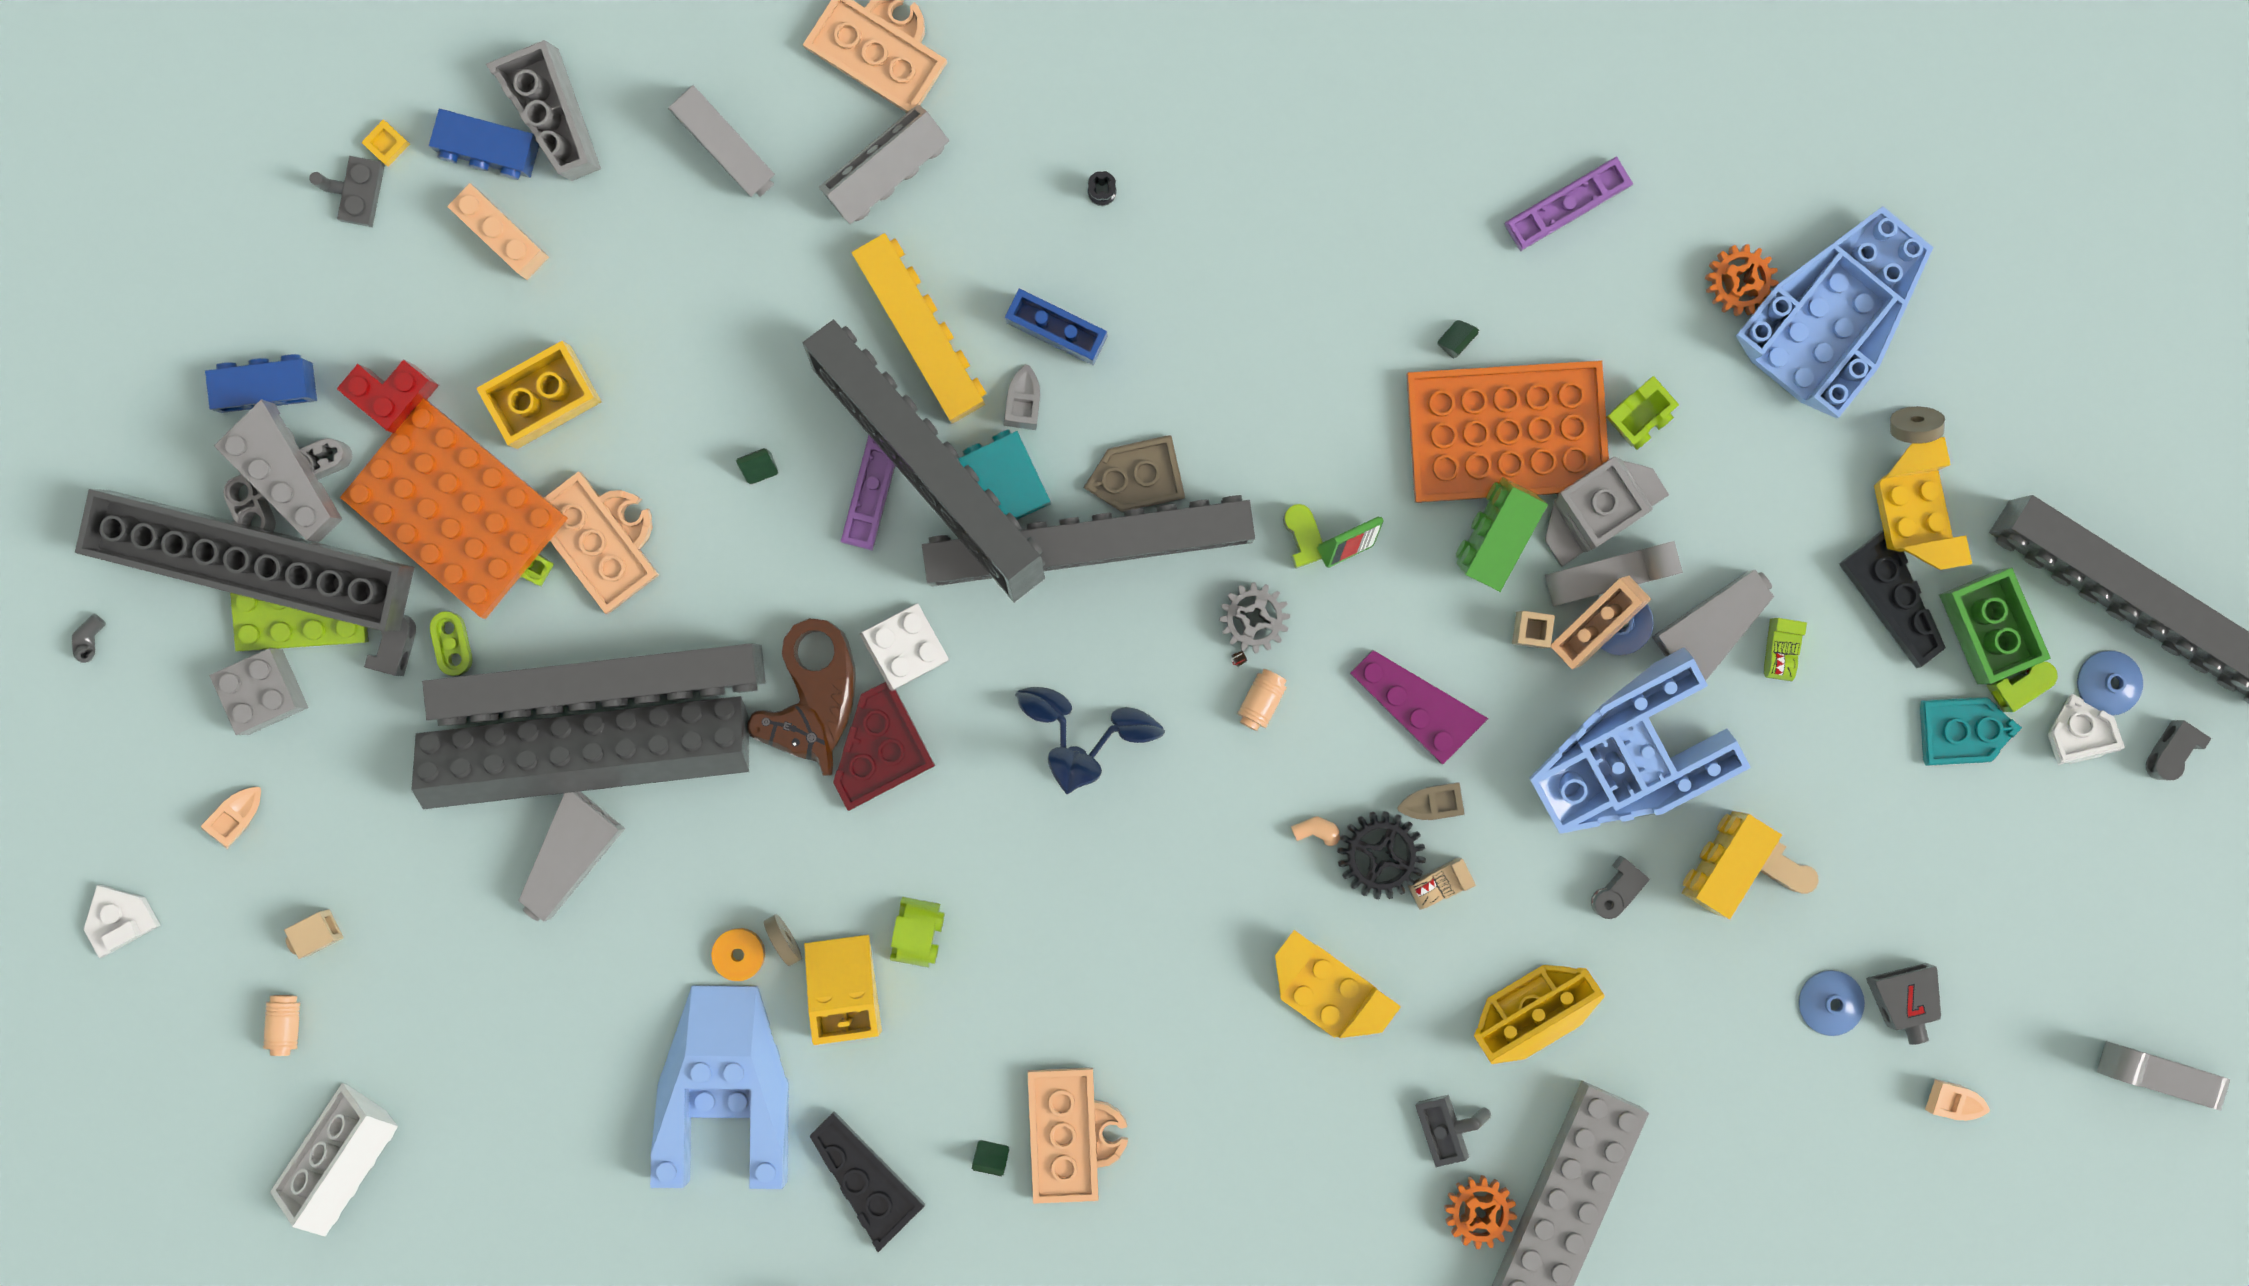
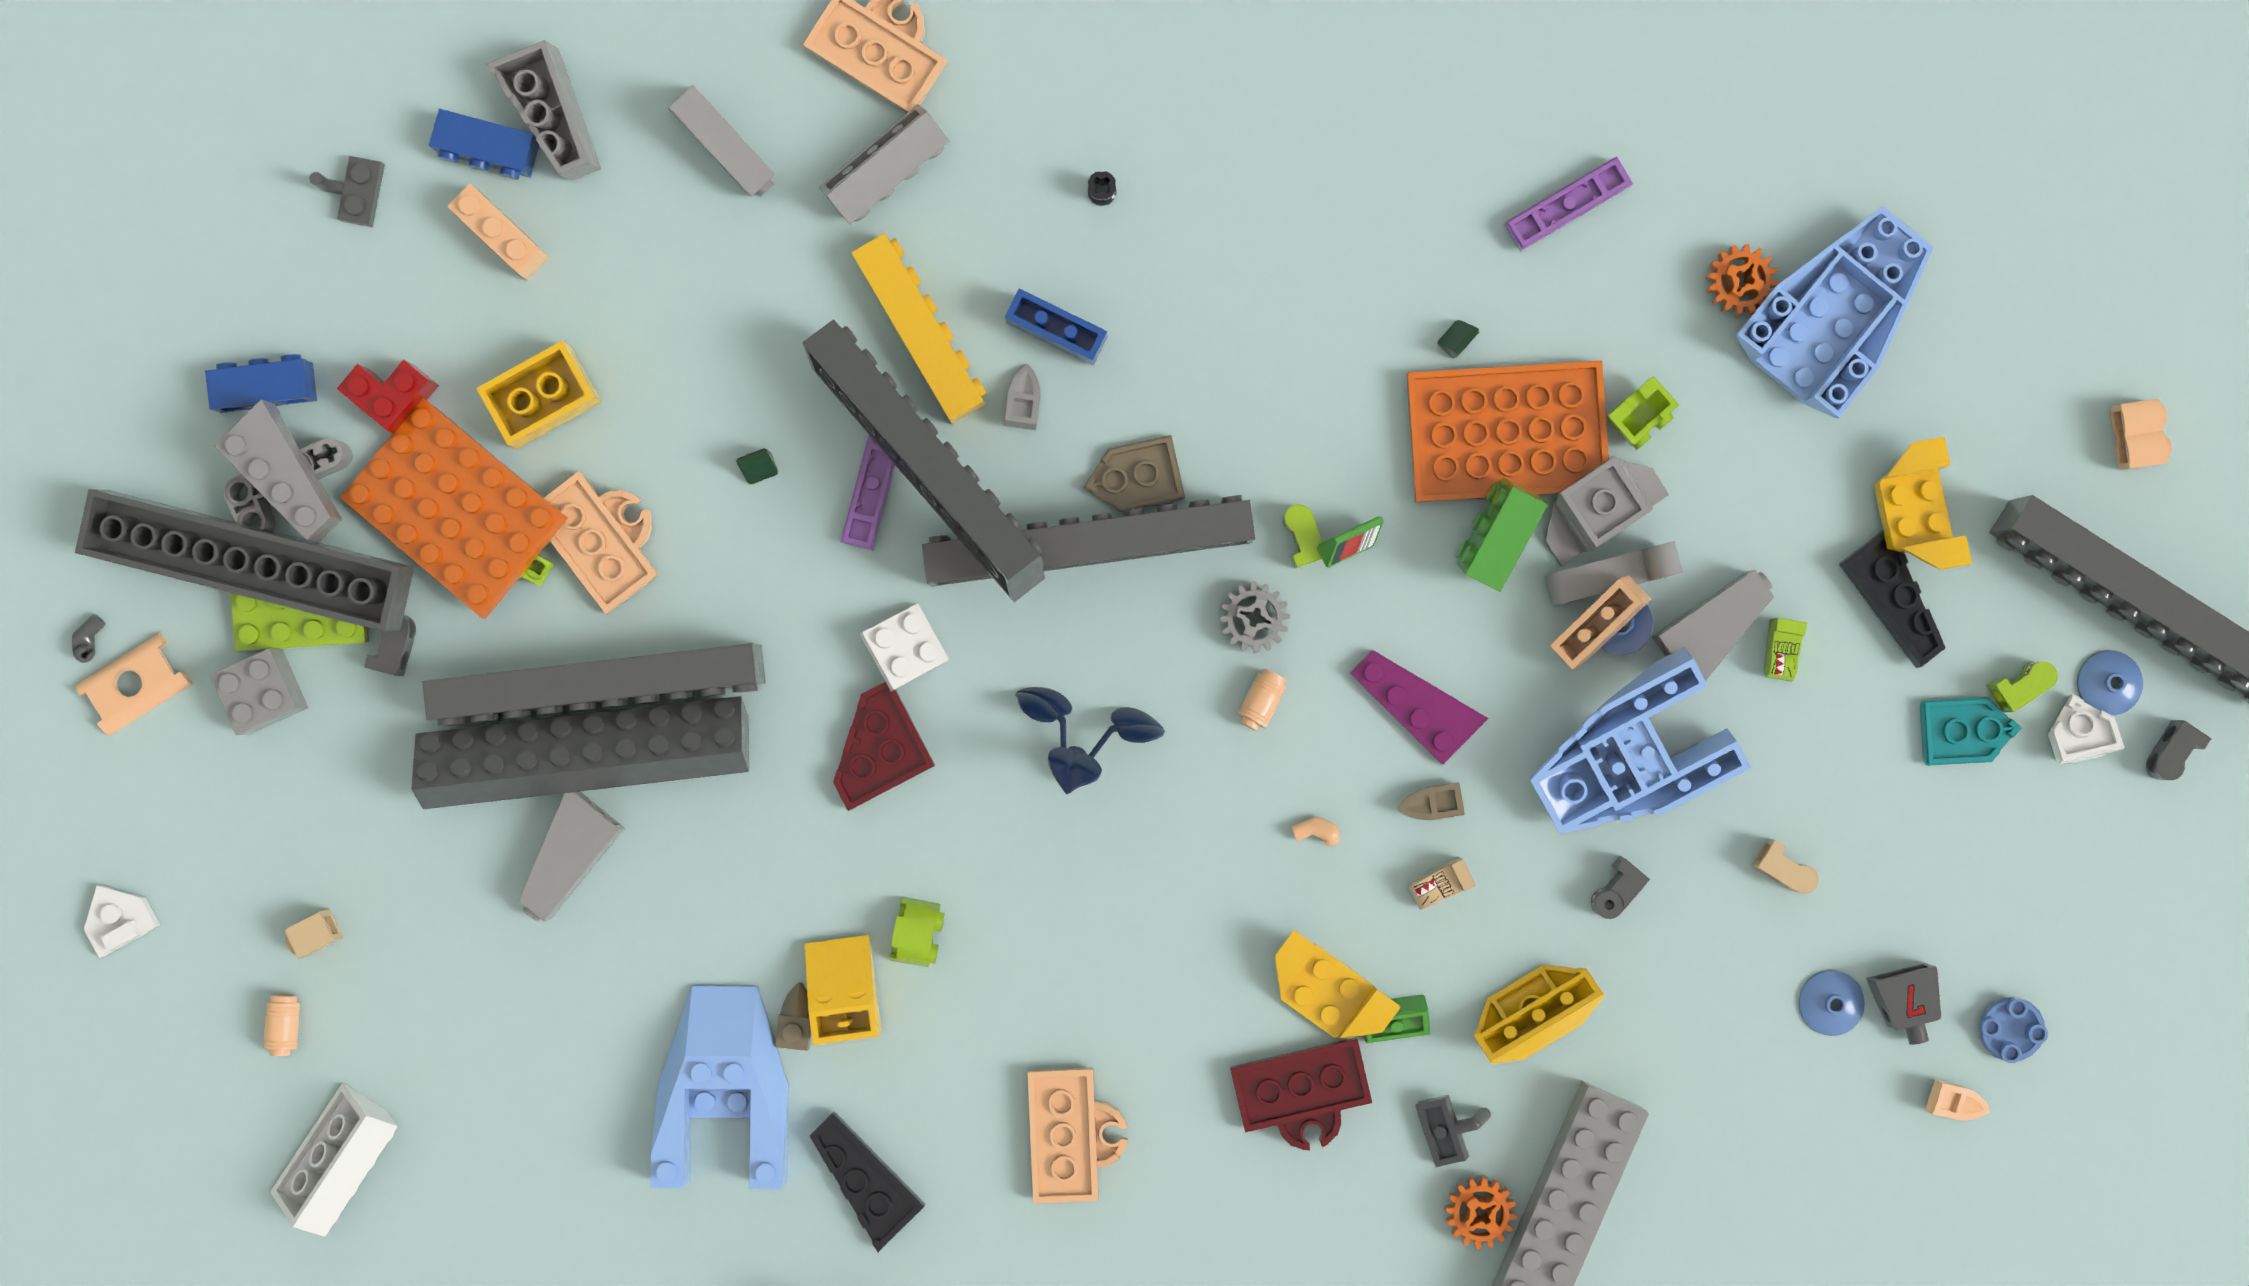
light nougat plate [201,787,261,849] -> none
yellow tile [361,119,410,167] -> none
lime plate [430,611,473,676] -> none
light orange piece [711,928,765,981] -> none
reddish brown animal [747,618,856,776] -> none
dark tan piece [764,914,802,966] -> none
teal brick [958,429,1051,520] -> none
dark green slope [971,1140,1009,1177] -> none
dark brown piece [1231,651,1248,667] -> none
black gear [1337,811,1426,899] -> none
tan brick [1512,611,1555,649] -> none
yellow brick [1682,811,1782,919] -> none
dark tan piece [1890,406,1945,443] -> none
bright green brick [1939,568,2051,684] -> none
light grey beam [2097,1041,2230,1111] -> none
none -> light nougat piece [76,632,192,736]
none -> dark tan plate [775,982,811,1051]
none -> dark red plate [1230,1037,1372,1151]
none -> bright green slope [1365,995,1430,1044]
none -> medium blue dish [1979,997,2048,1063]
none -> light nougat brick [2111,399,2172,470]

